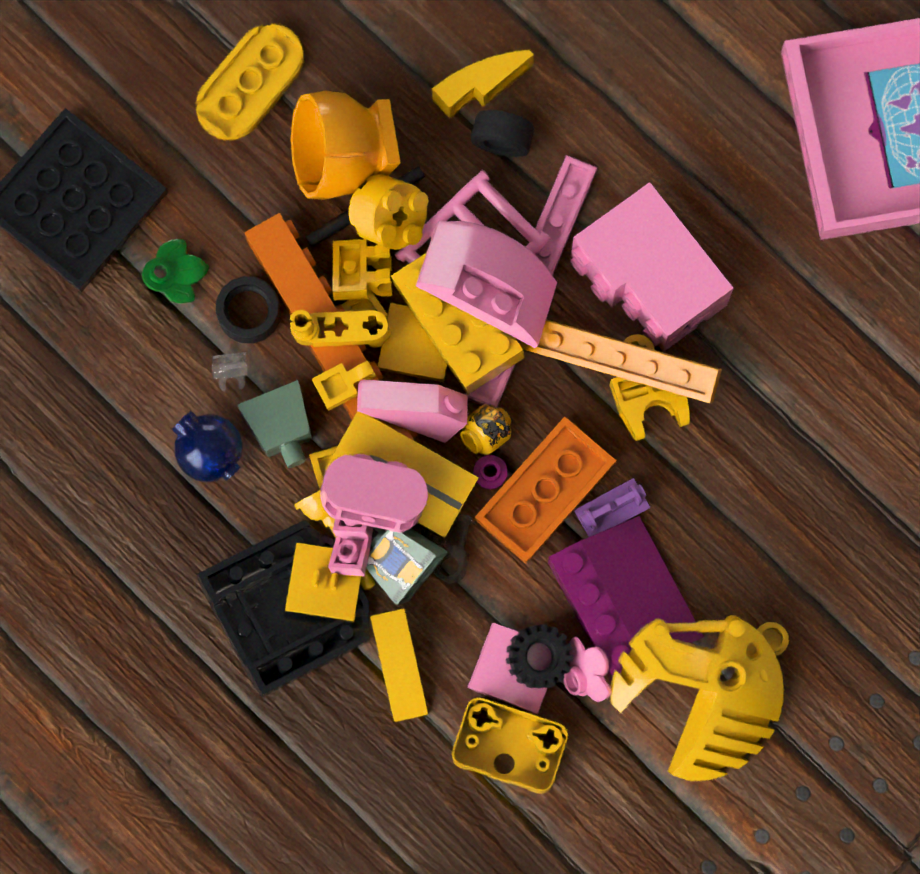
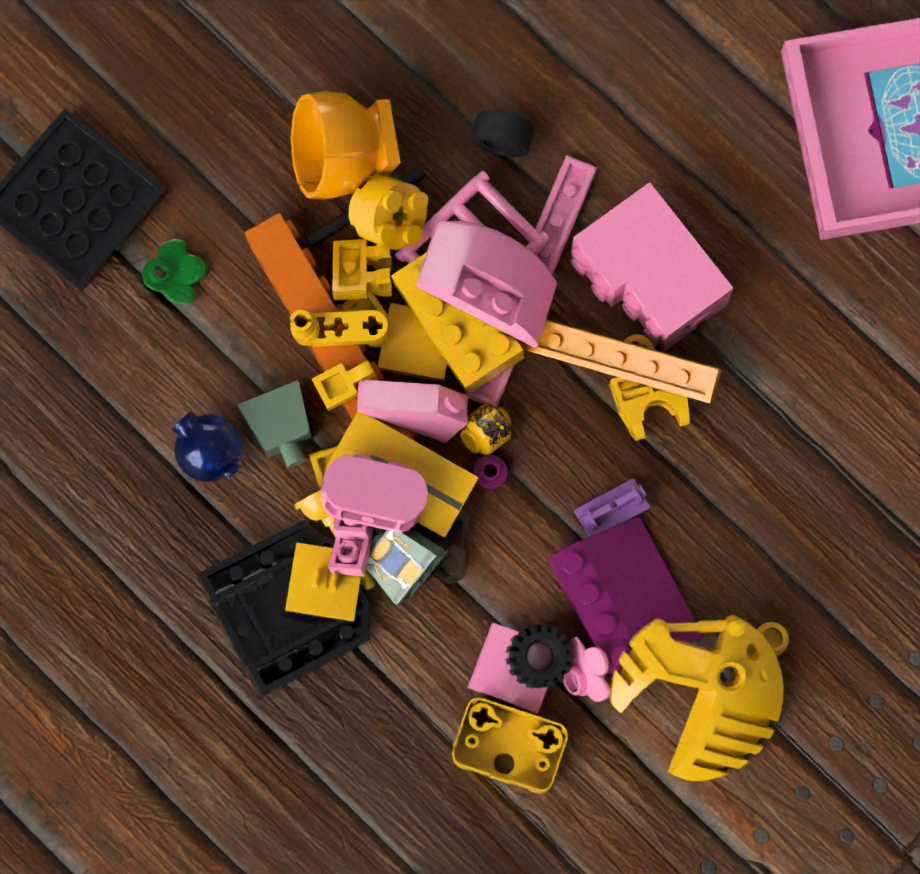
yellow tile [196,24,304,140] -> none
clear tile [212,352,248,391] -> none
black tyre [215,276,281,344] -> none
yellow slope [370,609,428,723] -> none
yellow slope [432,50,534,118] -> none
orange plate [474,417,617,564] -> none

